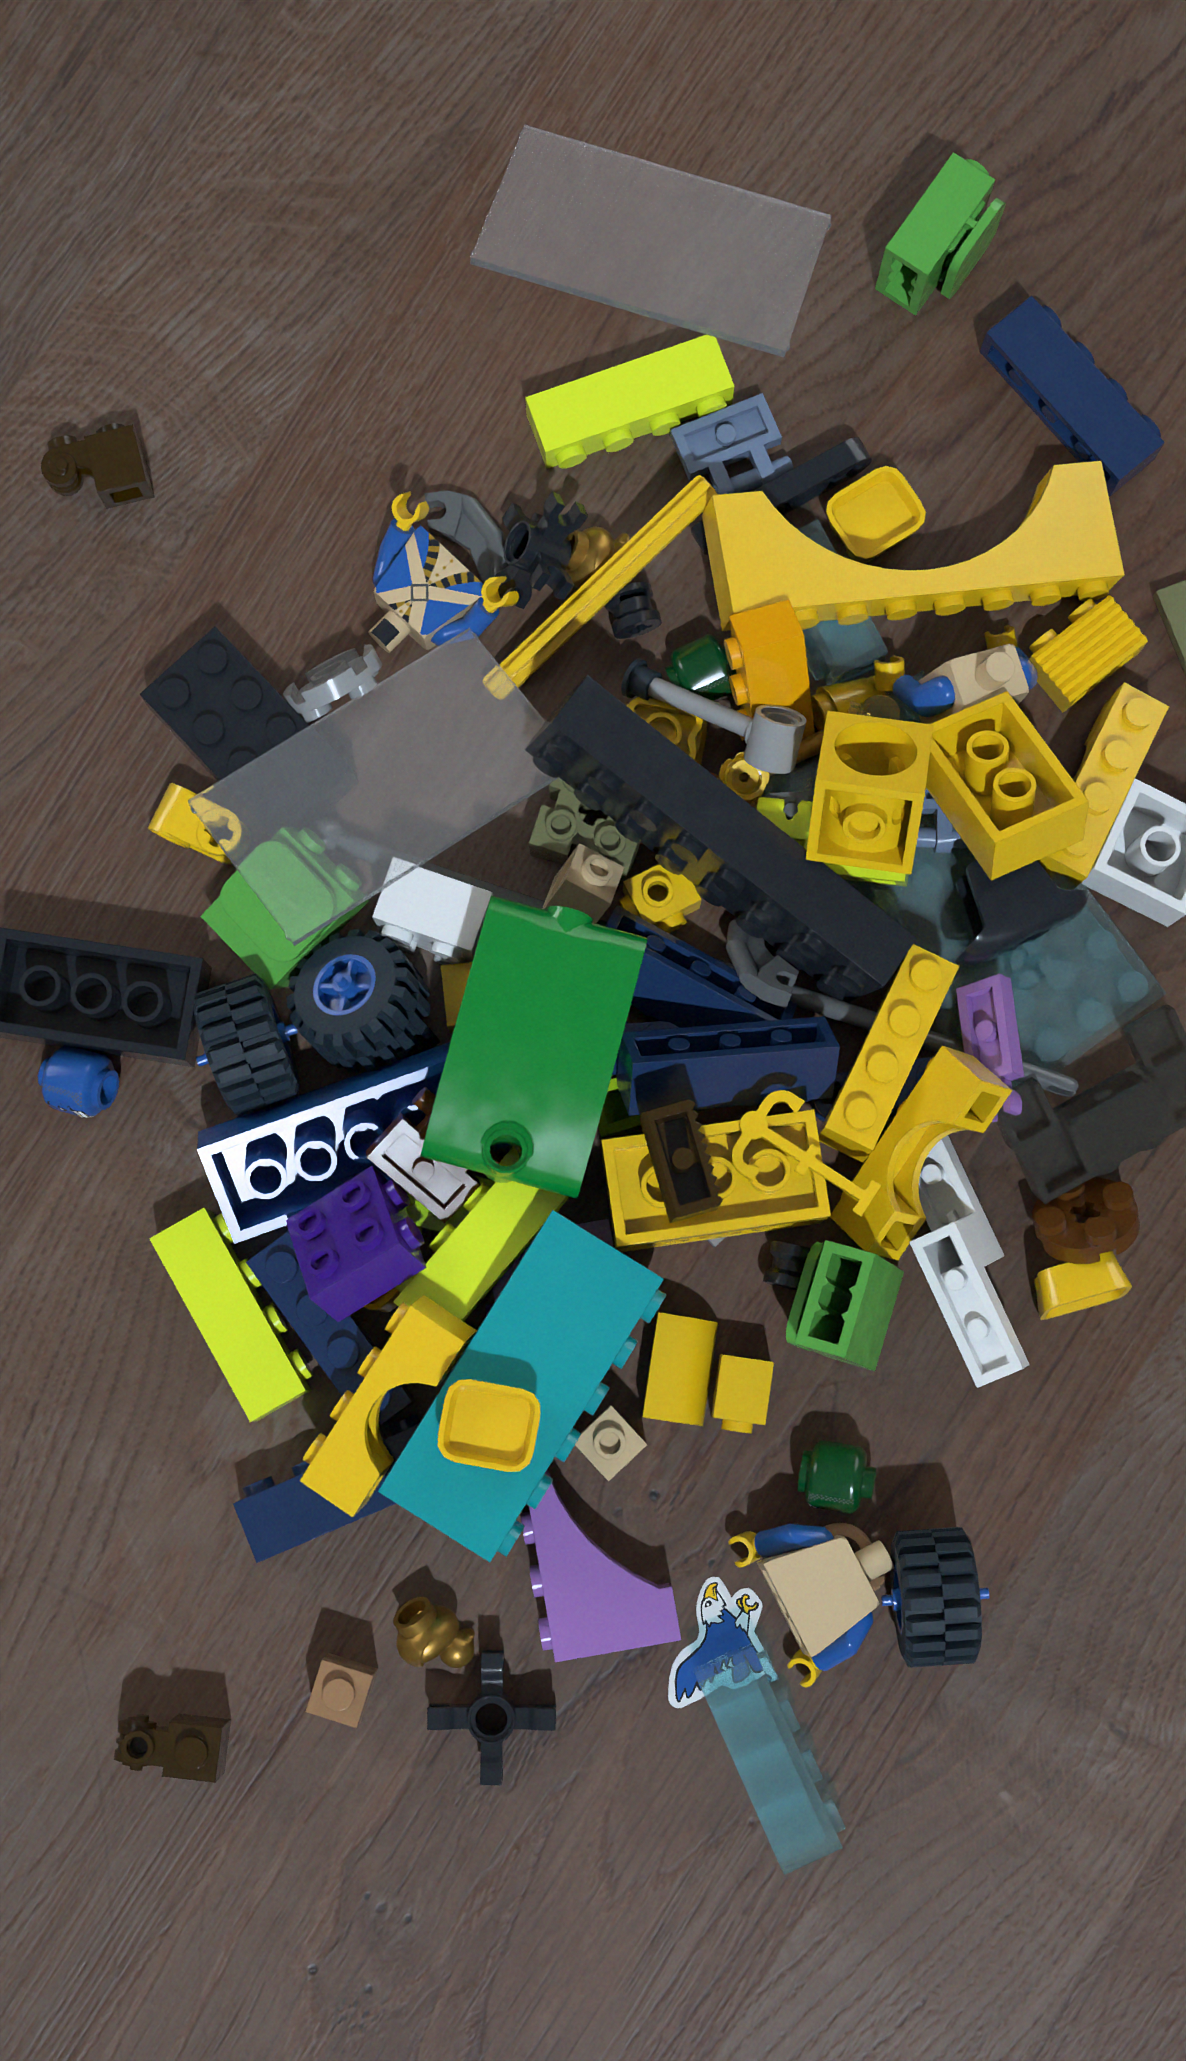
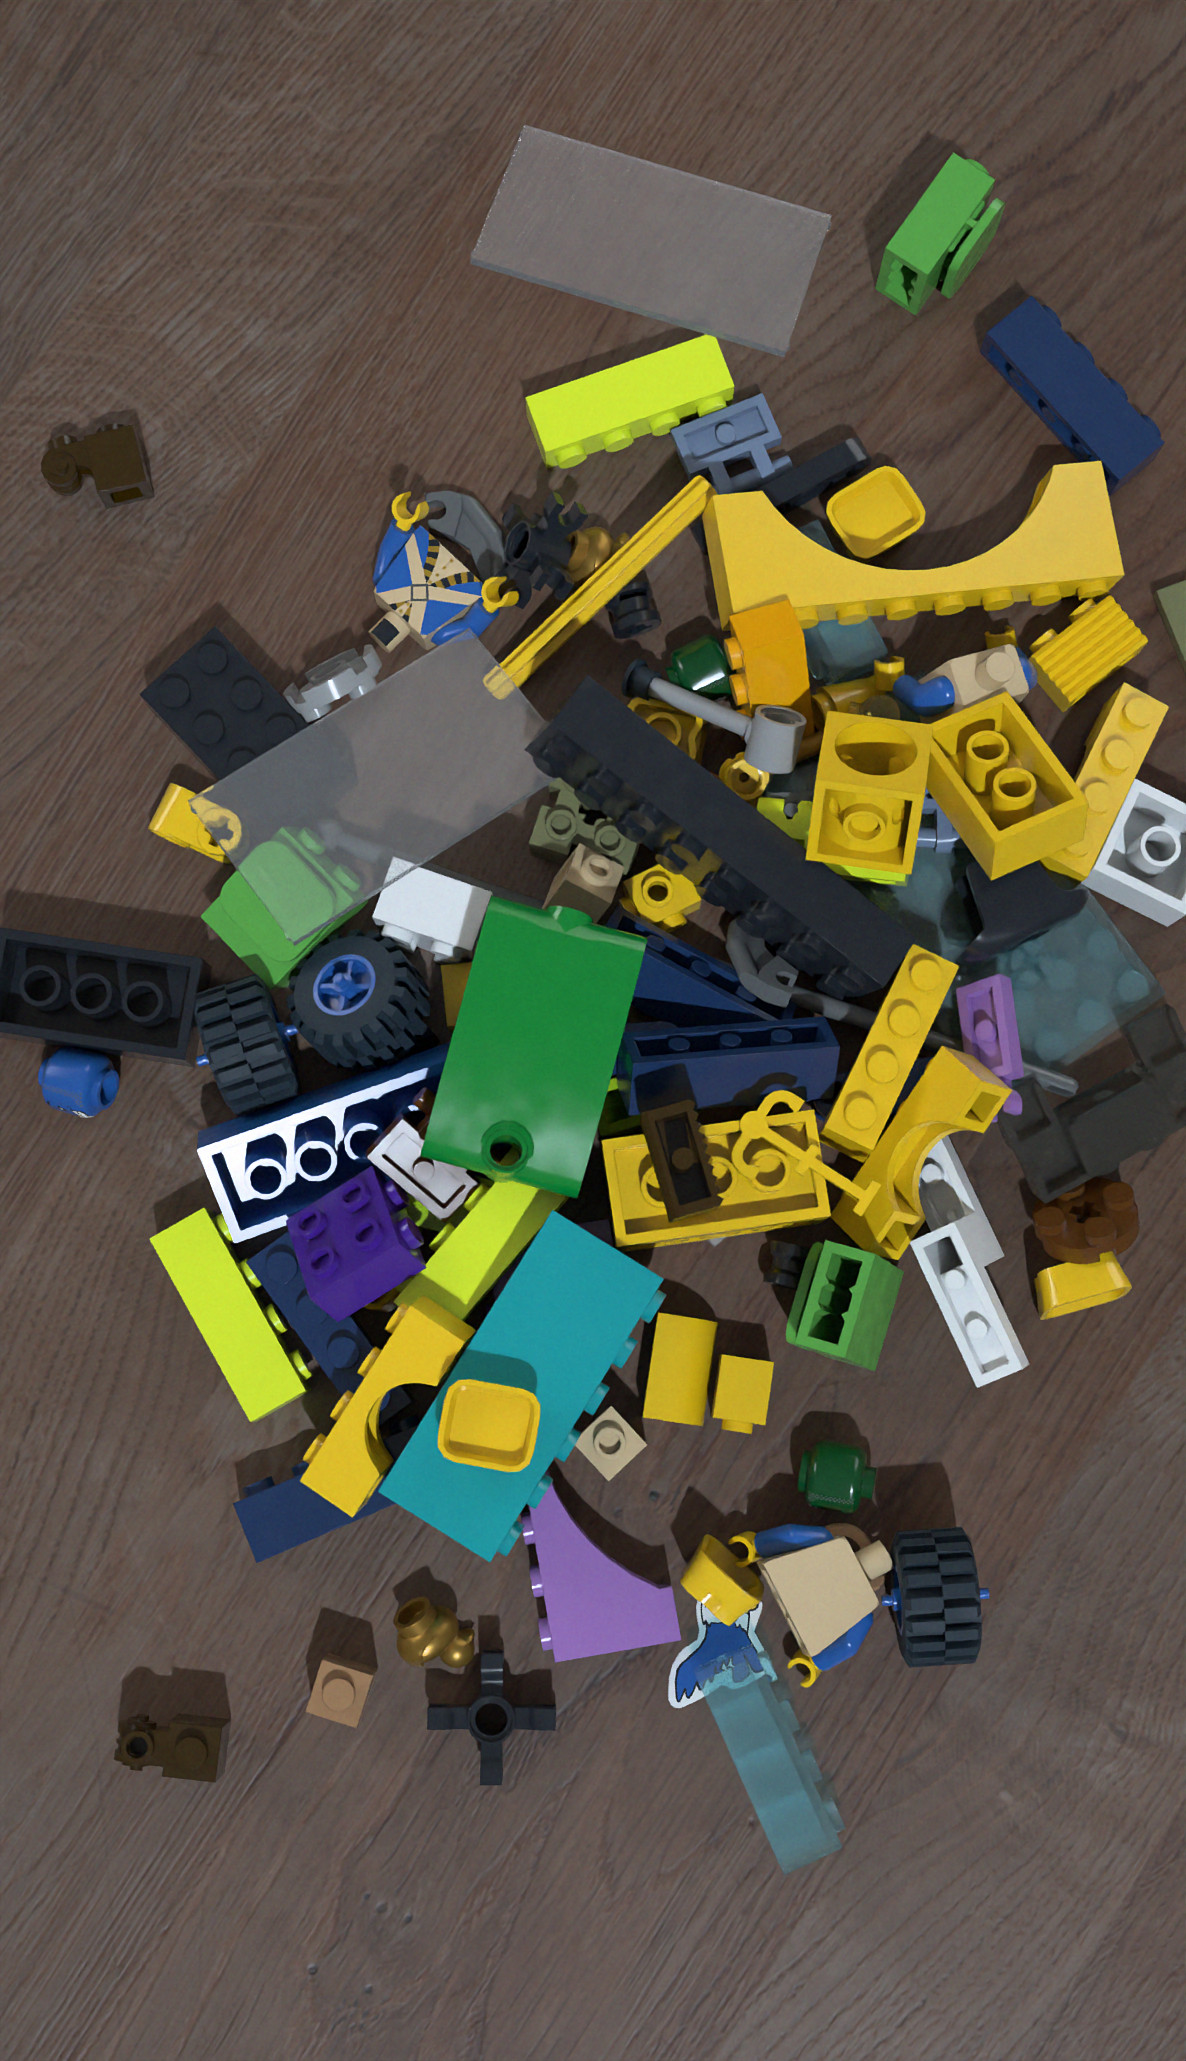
none -> yellow piece [680,1534,765,1626]

